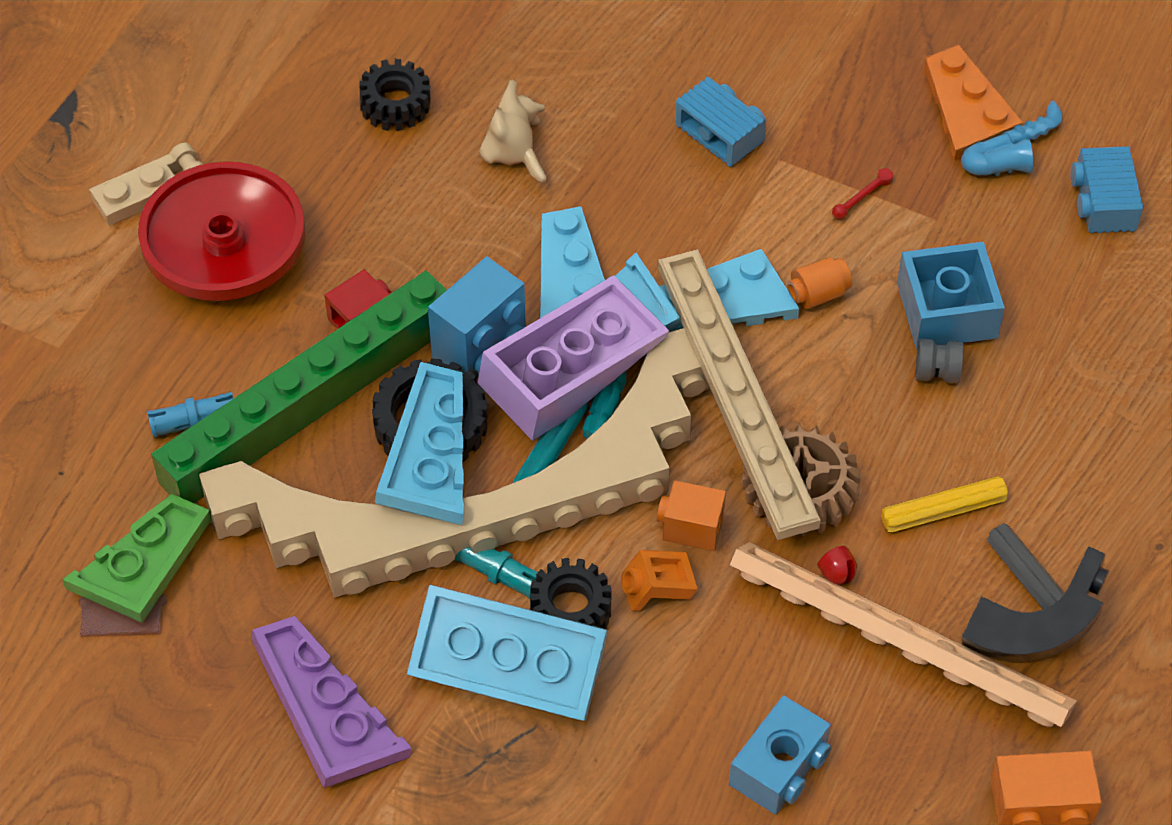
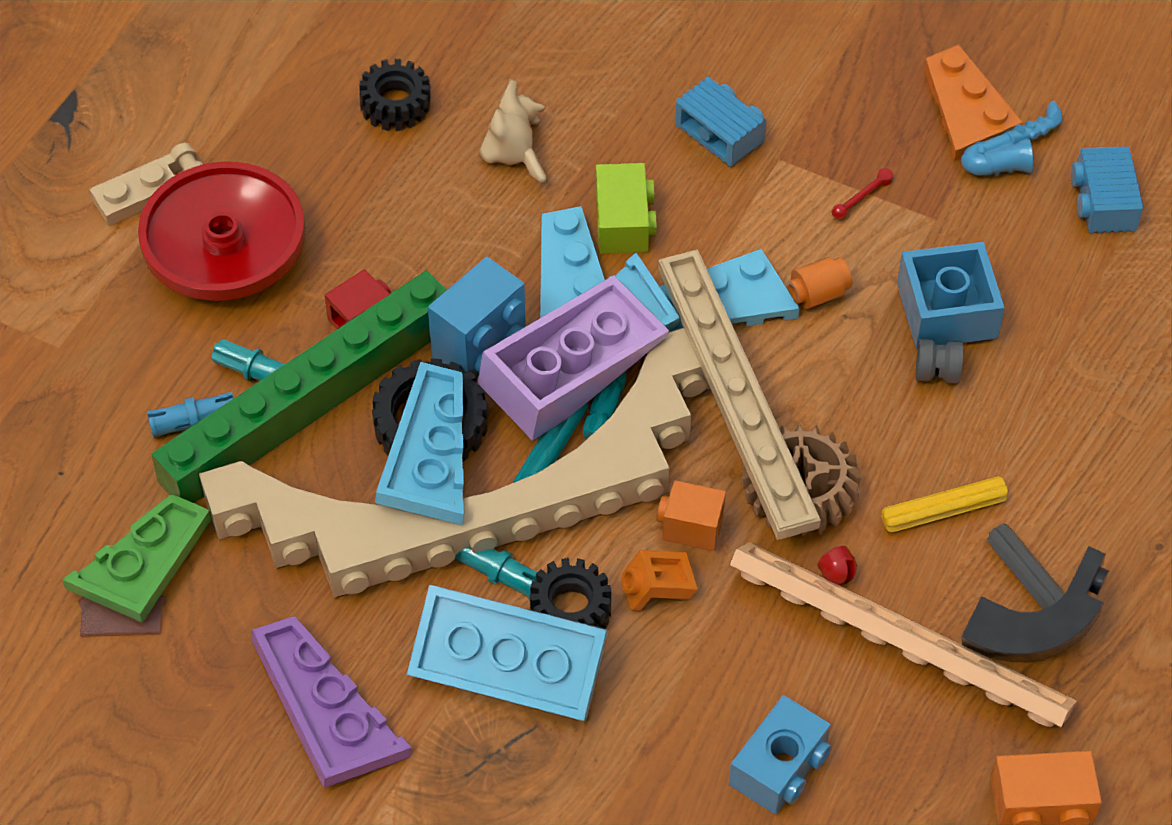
none -> teal axle [211,339,285,381]
none -> lime brick [596,163,656,254]

